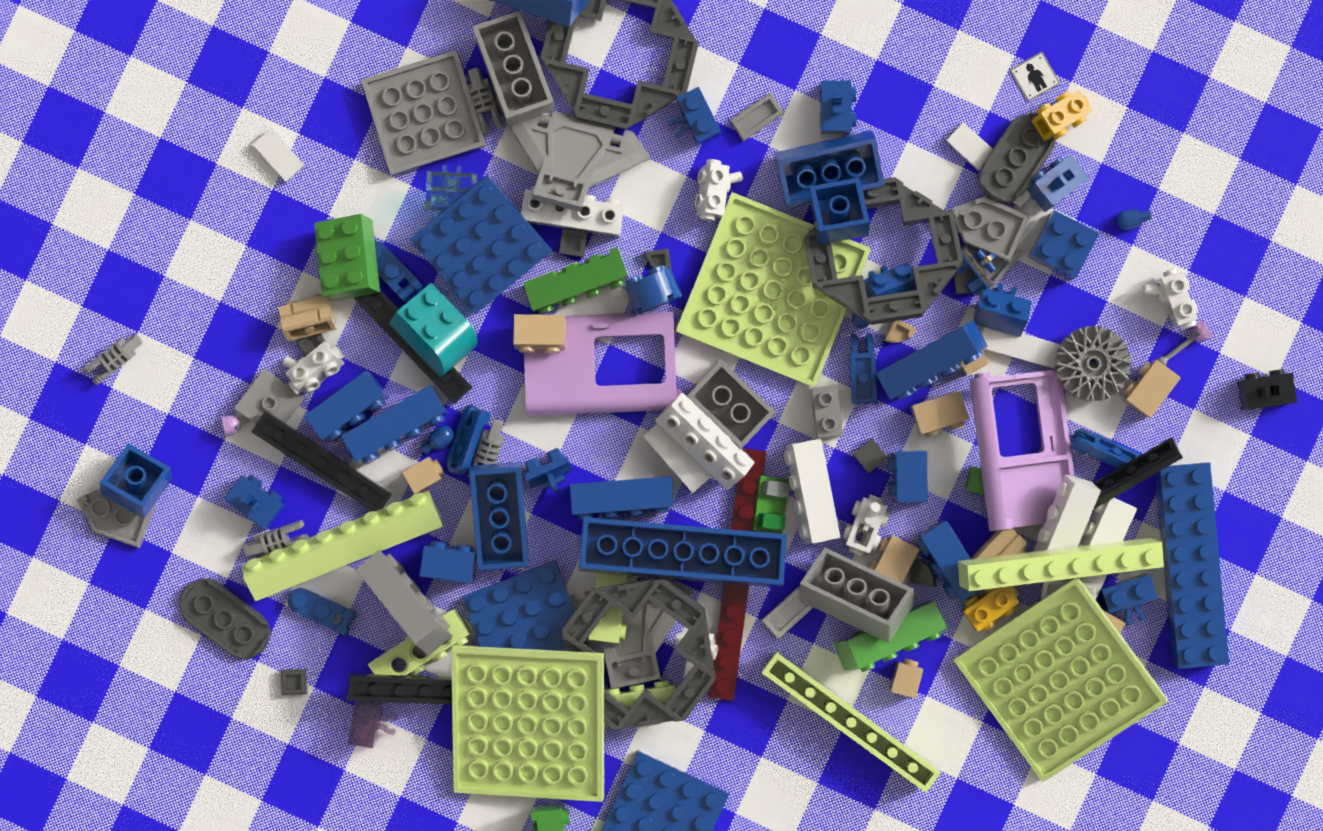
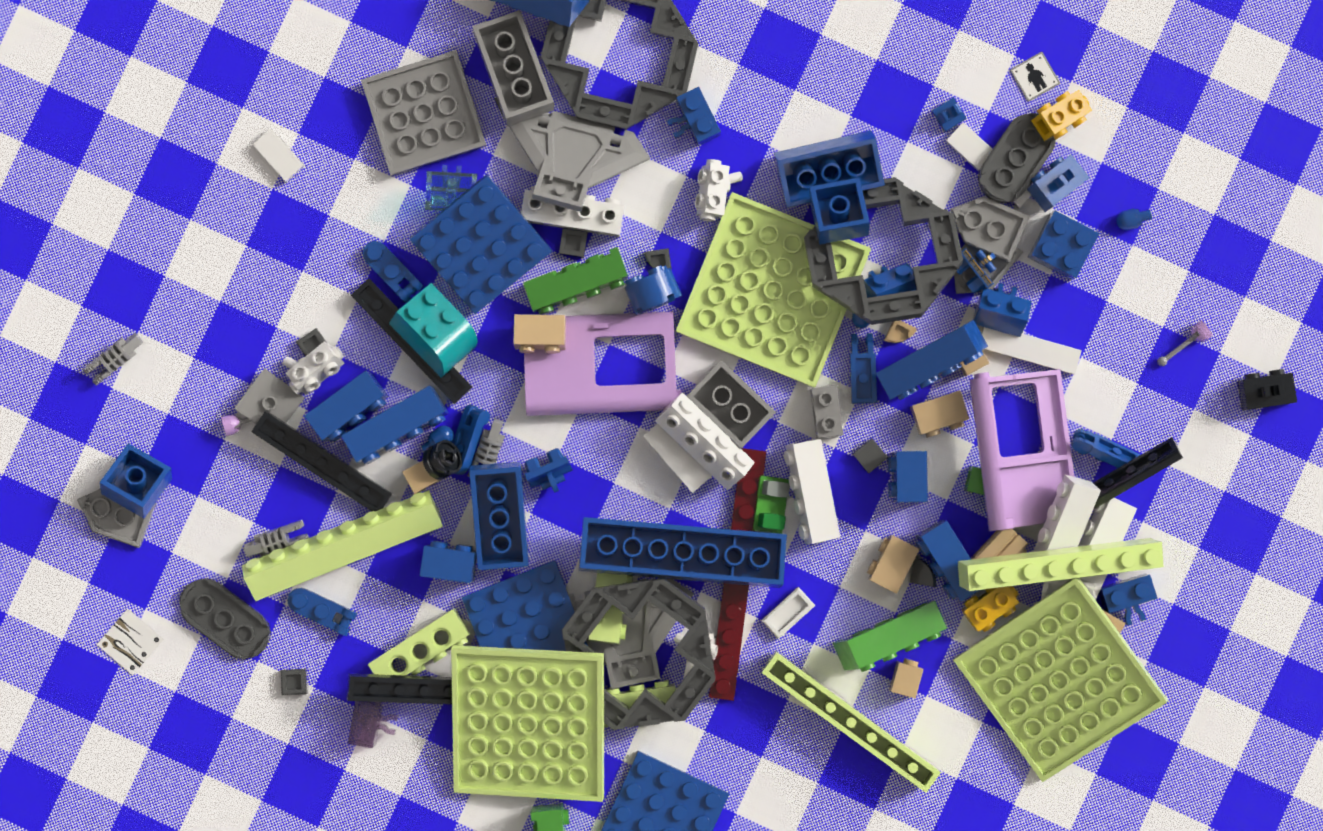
blue brick [224,474,285,529] -> none
tan brick [278,294,337,342] -> none
bright green brick [314,214,380,301] -> none
light grey brick [356,550,452,656] -> none
light grey hinge [468,68,503,134] -> none
blue brick [570,476,674,519] -> none
light grey tile [729,92,785,142] -> none
light grey brick [800,548,914,643] -> none
blue brick [820,80,857,134] -> none
white brick [842,495,890,556] -> none
light grey wheel [1055,326,1132,401] -> none
tan piece [1122,360,1181,419] -> none
white brick [1144,268,1198,330] -> none
blue brick [1155,462,1229,669] -> none
none -> white sticker [97,609,164,675]
none -> black wheel [422,440,462,480]
none -> blue tile [932,97,967,133]

